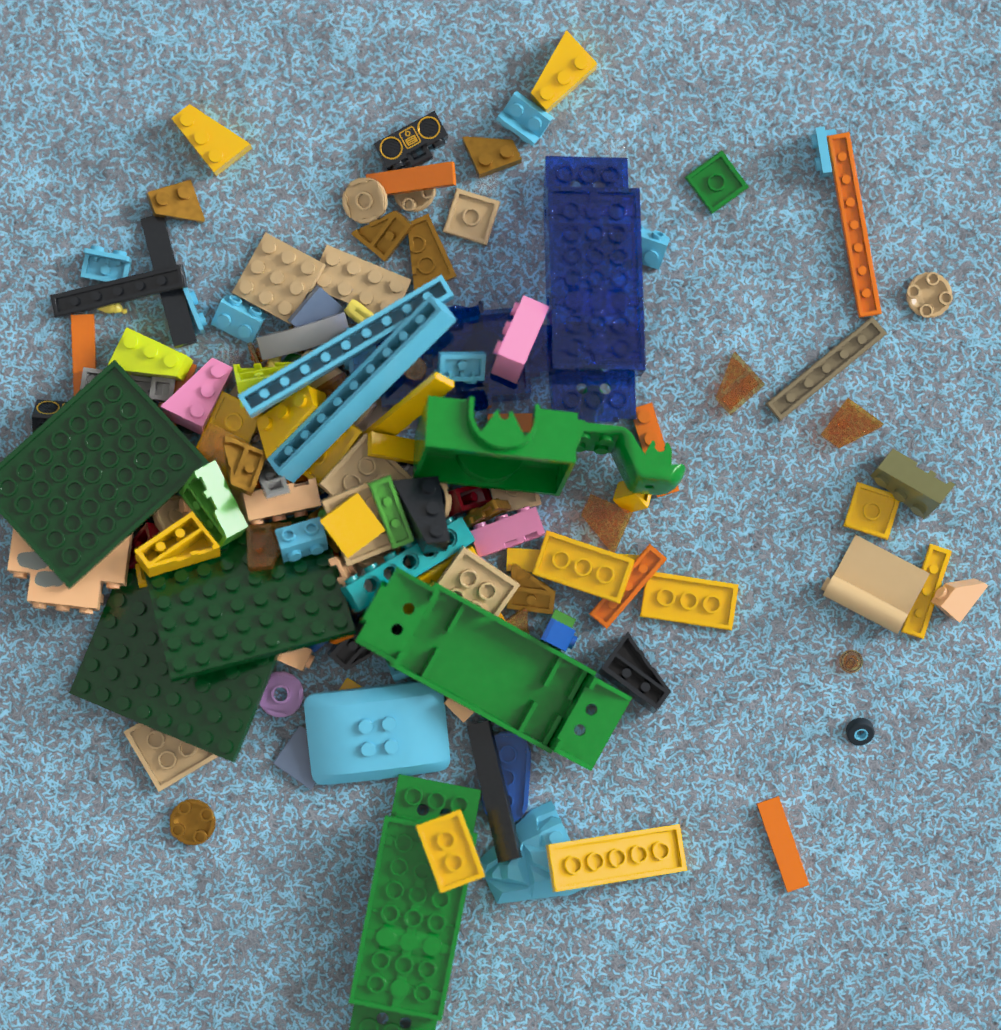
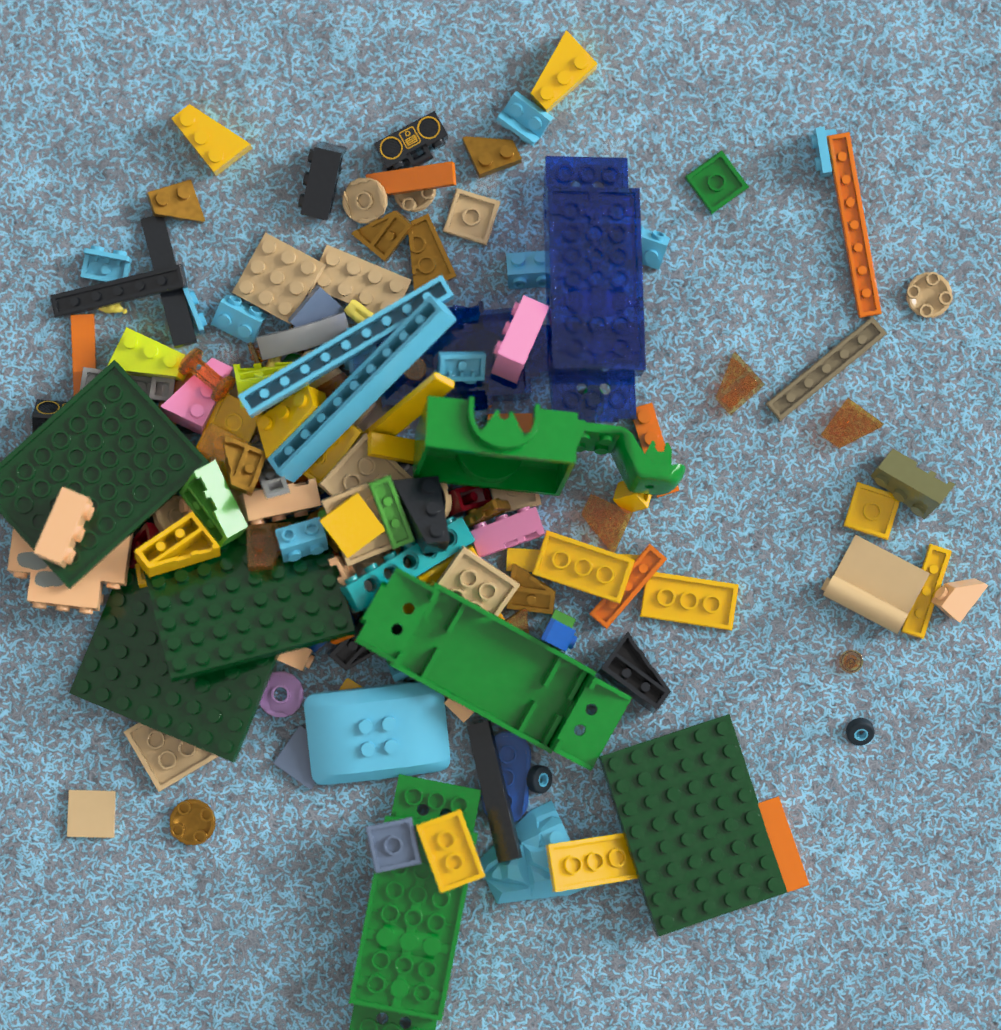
none -> light nougat brick [34,487,95,568]
none -> tan tile [67,790,116,838]
none -> clear orange hose [178,348,236,402]
none -> black wedge [298,141,347,220]
none -> sand blue tile [365,817,422,873]
none -> medium azure bracket [506,250,554,289]
none -> black wheel [526,765,552,794]
none -> dark green plate [599,714,787,937]

